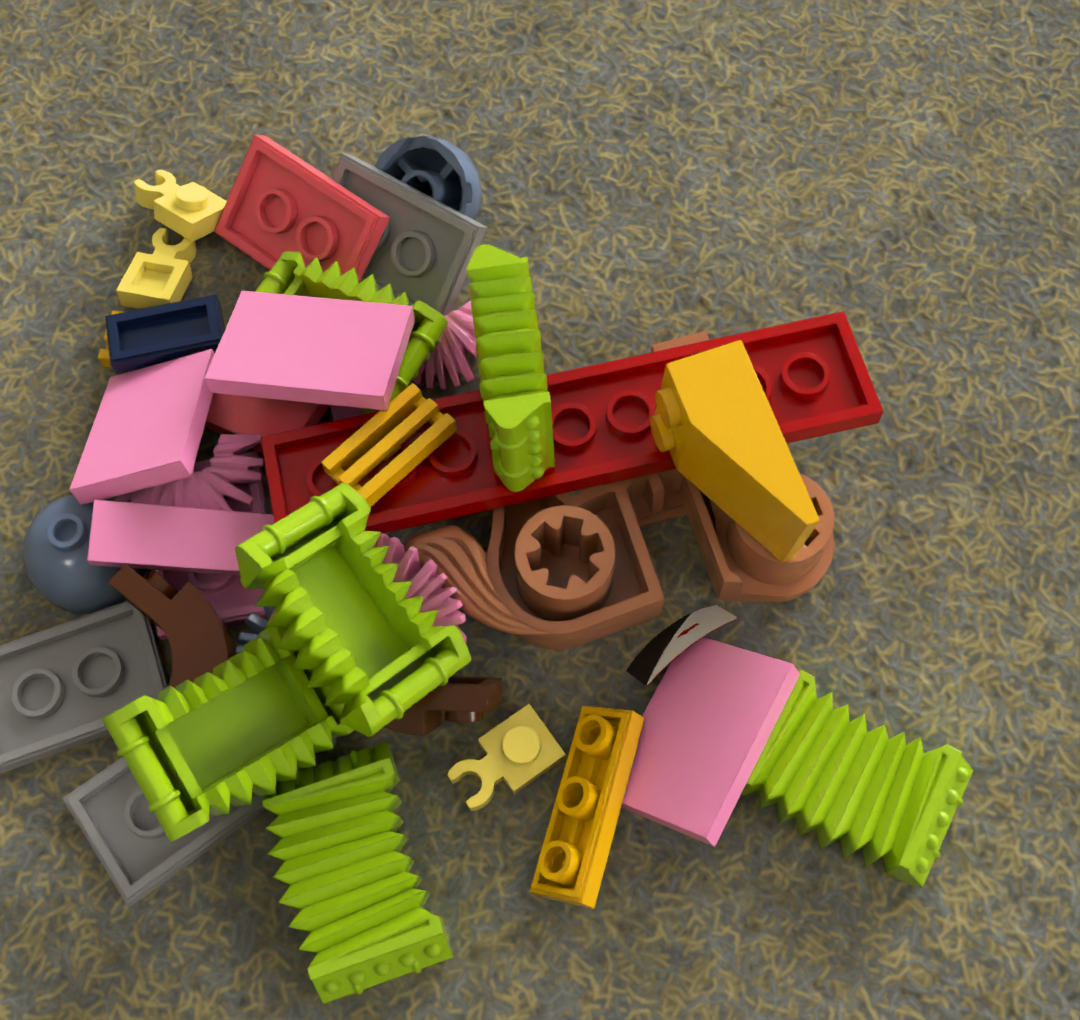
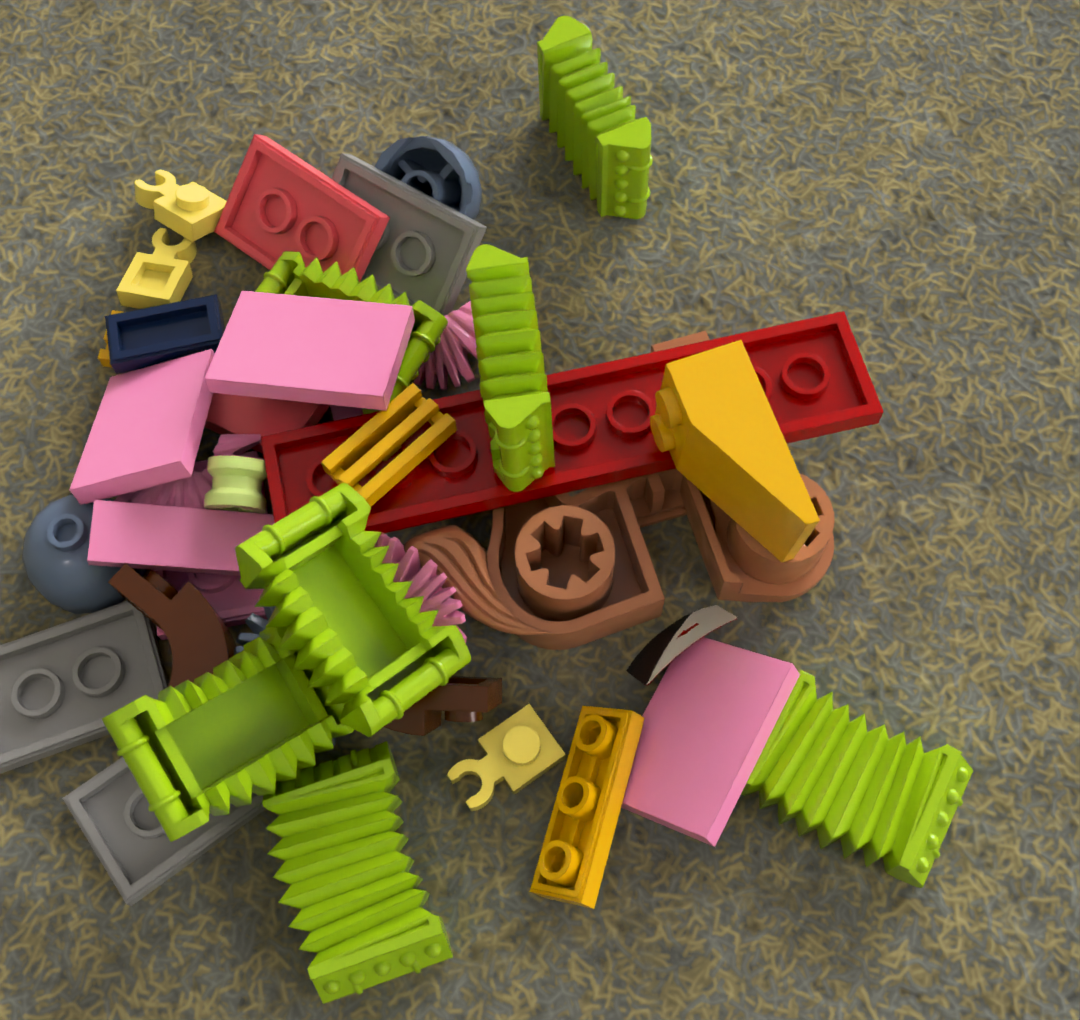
none -> yellowish green wheel [204,455,267,513]
none -> lime piece [537,16,653,220]

